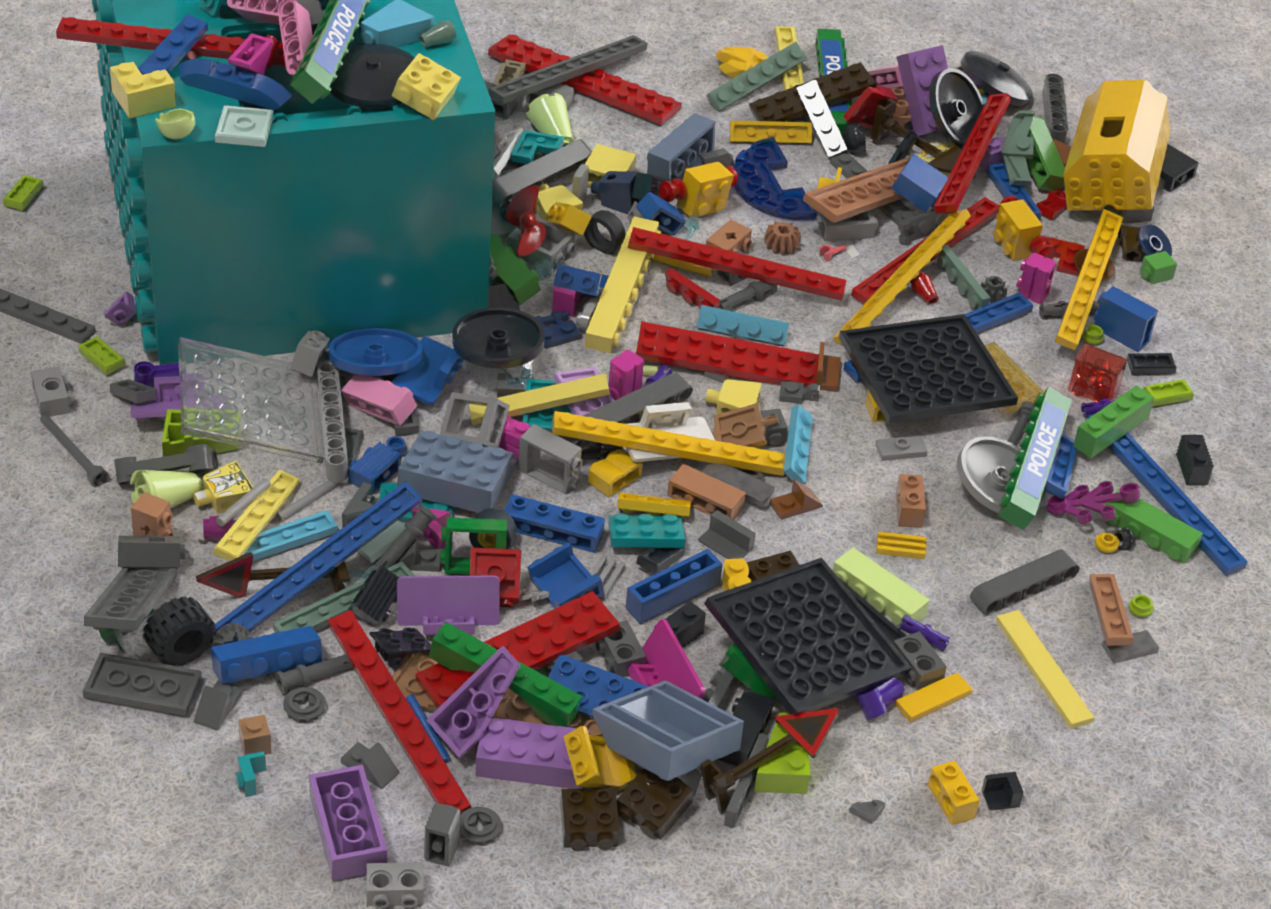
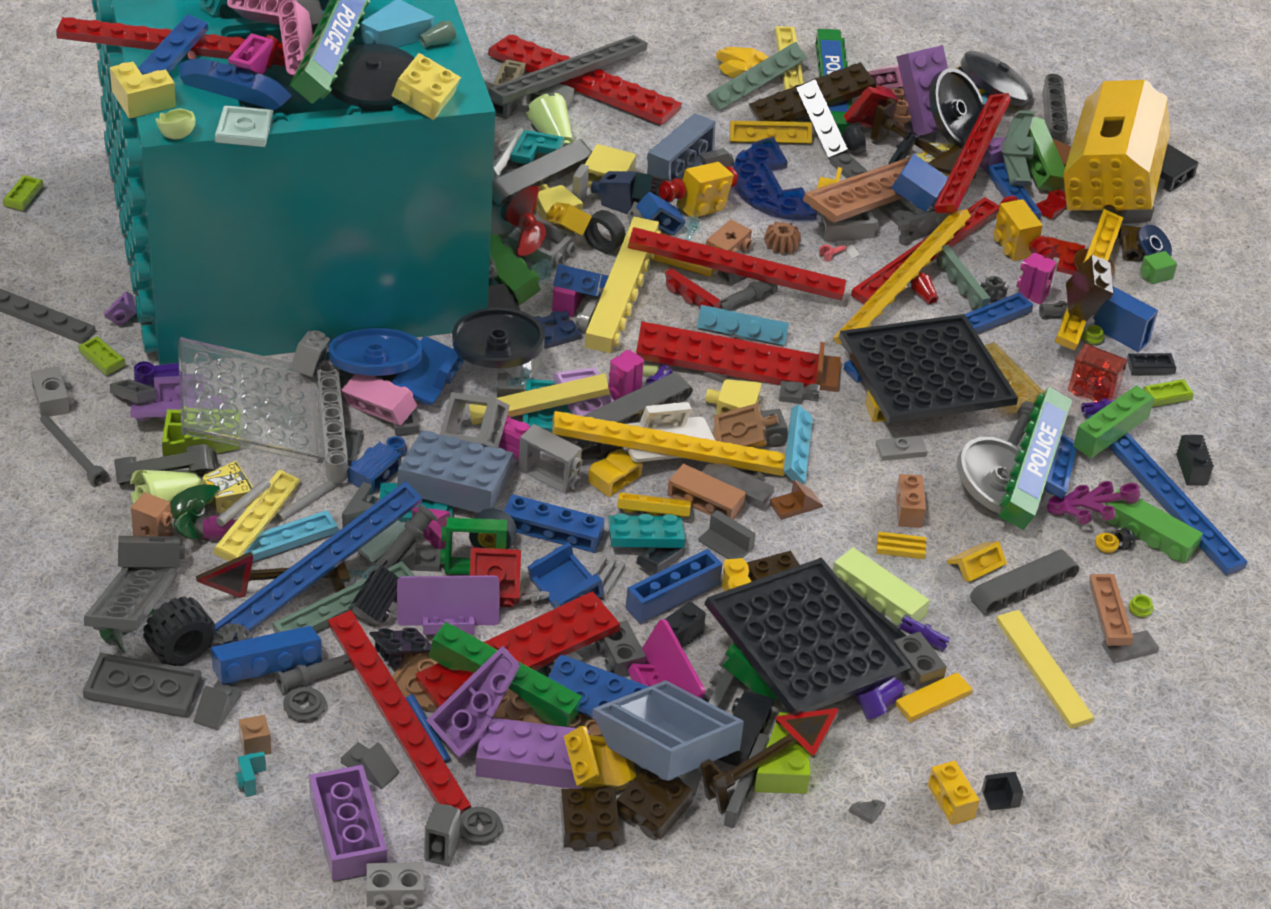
none -> dark green piece [170,484,220,540]
none -> yellow panel [946,541,1007,582]
none -> dark brown brick [1066,255,1113,321]

